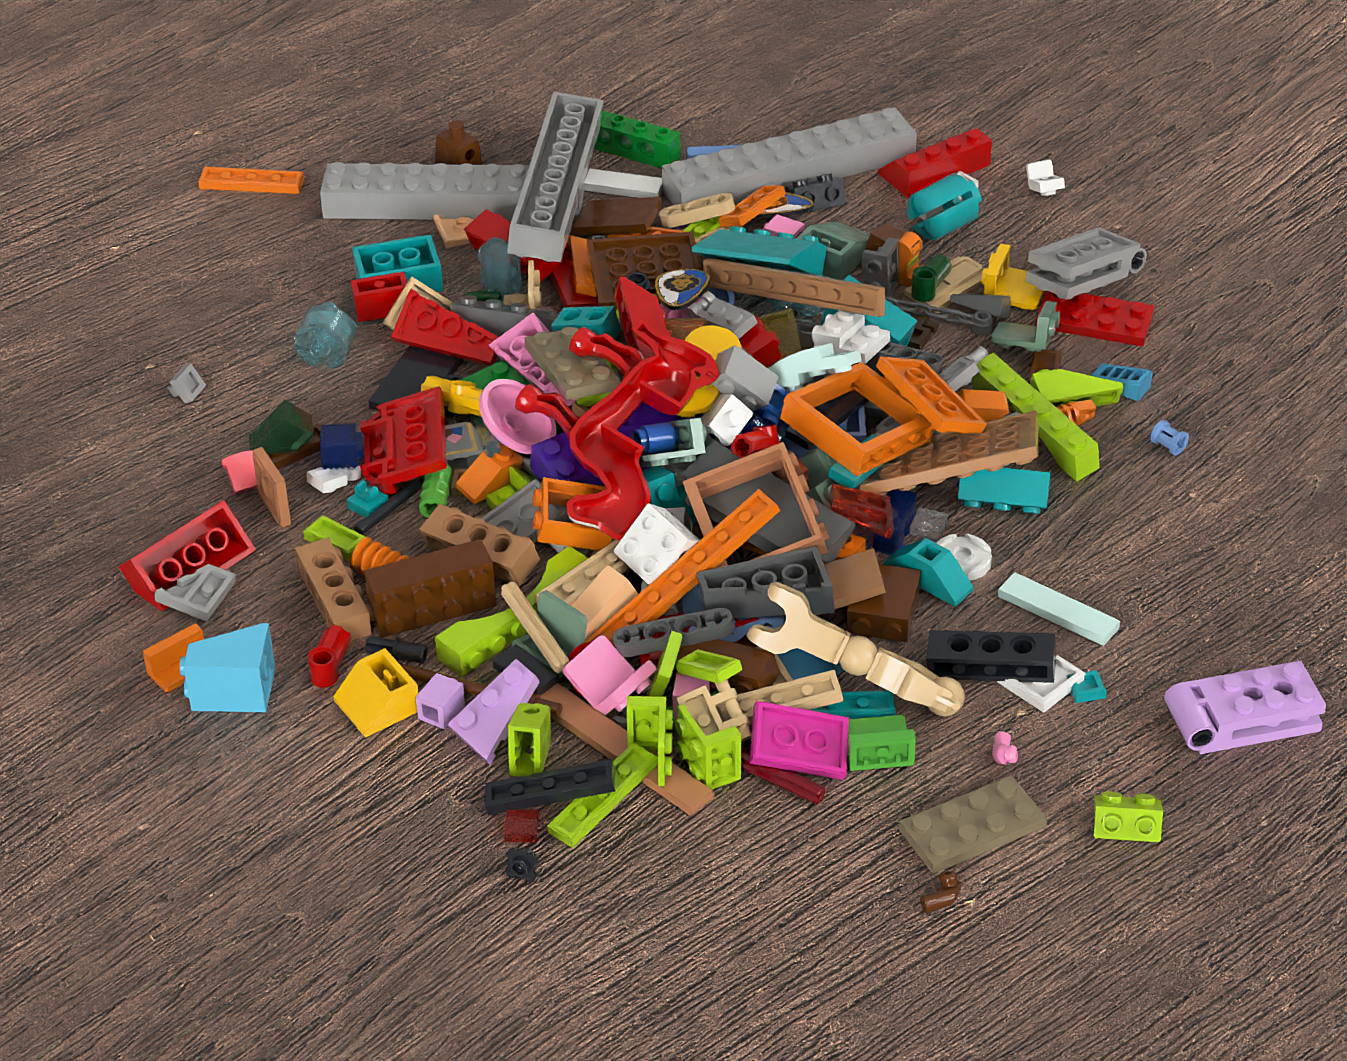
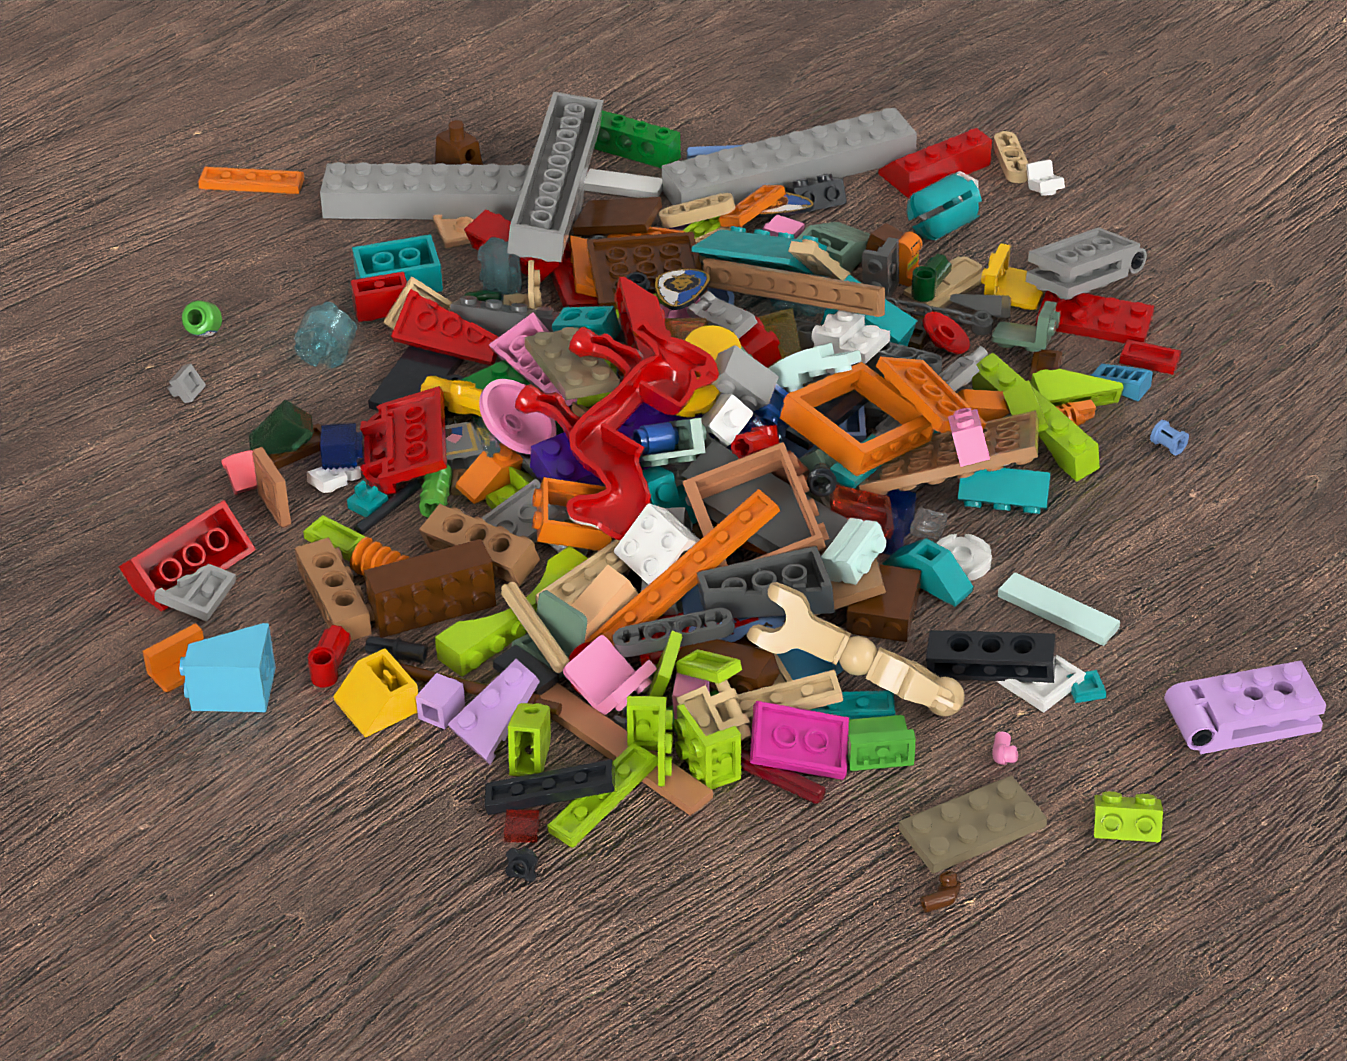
none -> bright green head [182,300,222,337]
none -> tan plate [789,239,850,280]
none -> black cone [807,463,837,497]
none -> light aqua brick [821,518,887,585]
none -> red dish [923,312,970,354]
none -> bright pink brick [948,408,990,467]
none -> tan beam [993,131,1028,183]
none -> lime tile [1003,380,1049,433]
none -> red tile [1119,340,1181,375]

